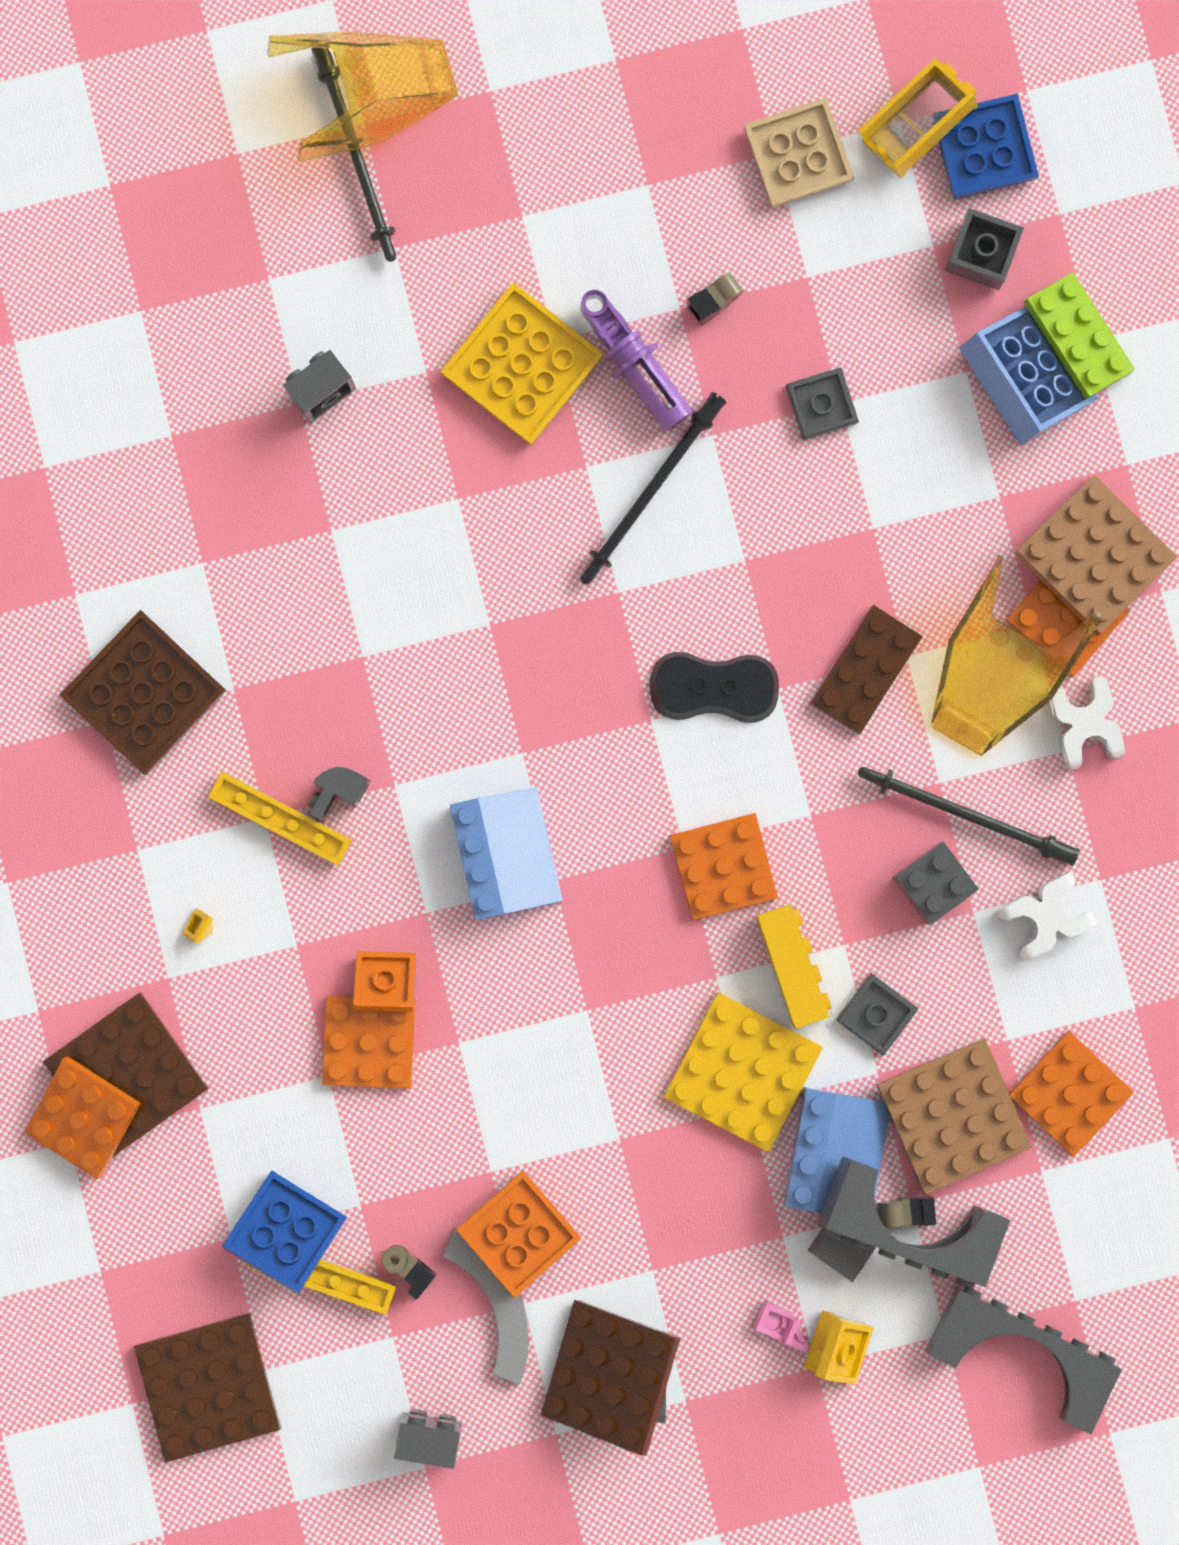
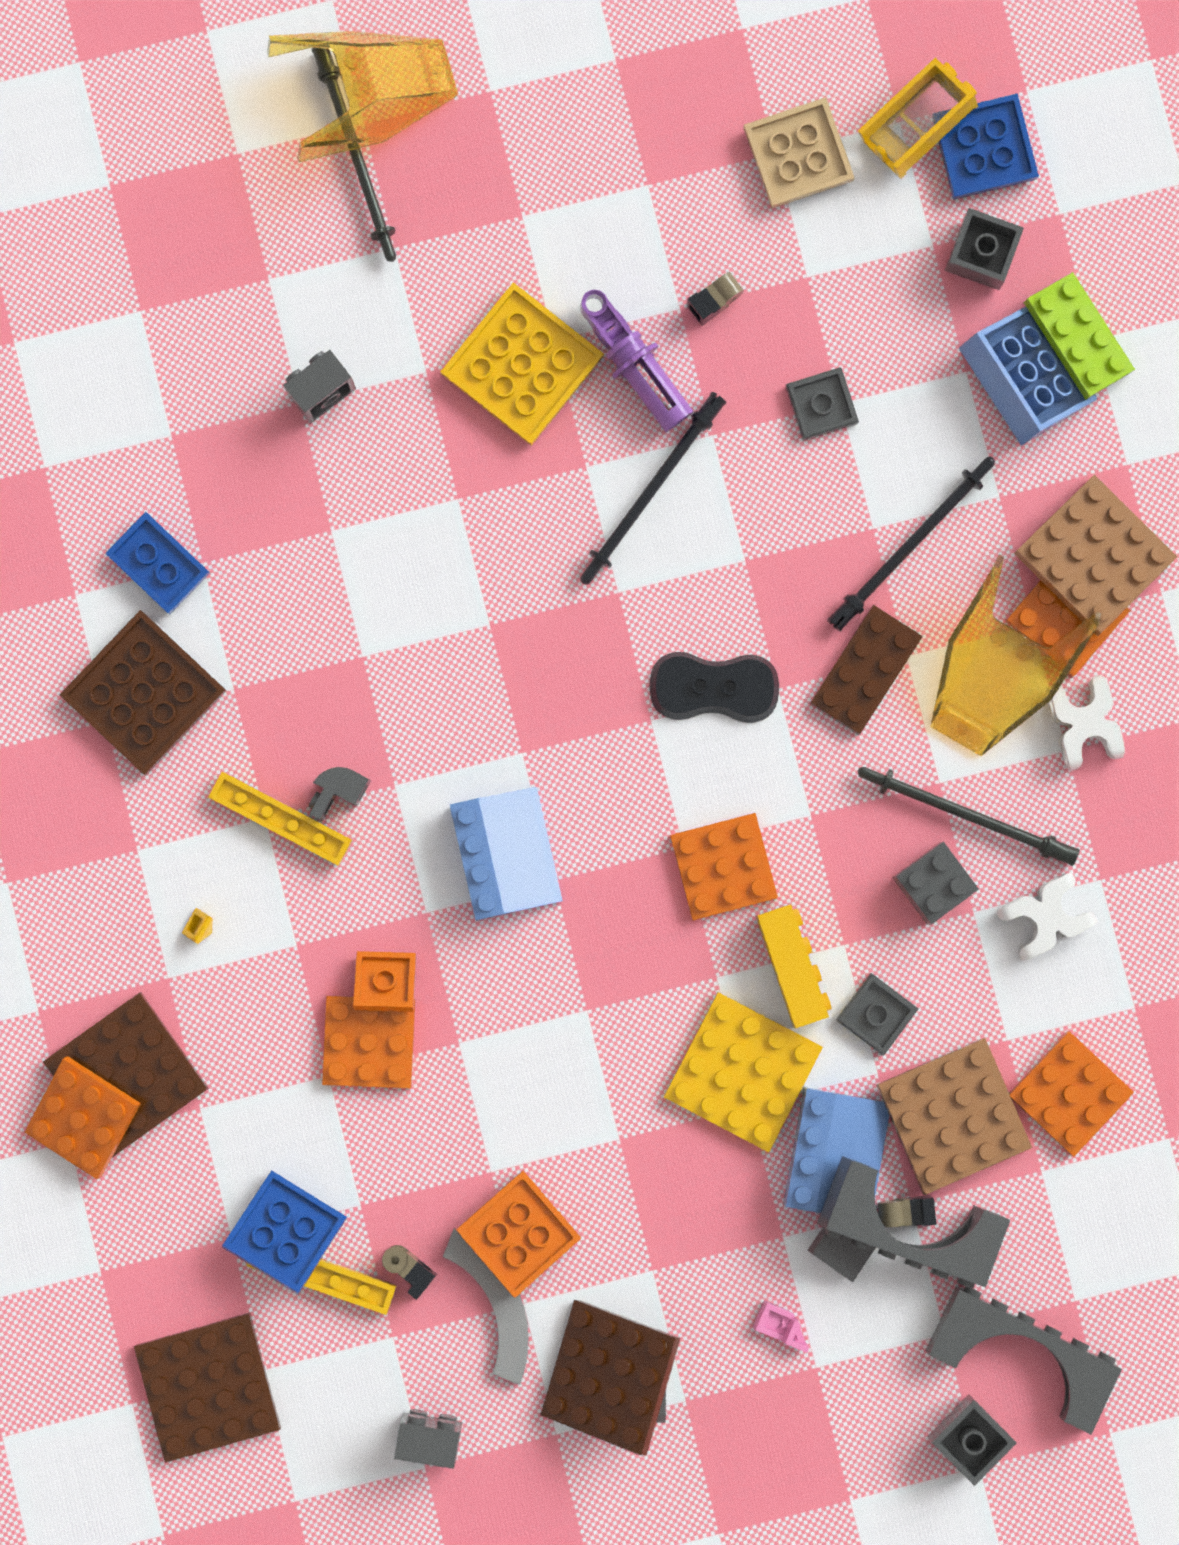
yellow bracket [804,1310,874,1384] -> none
none -> blue plate [105,512,210,615]
none -> black bar [827,456,995,632]
none -> dark grey brick [927,1394,1017,1486]

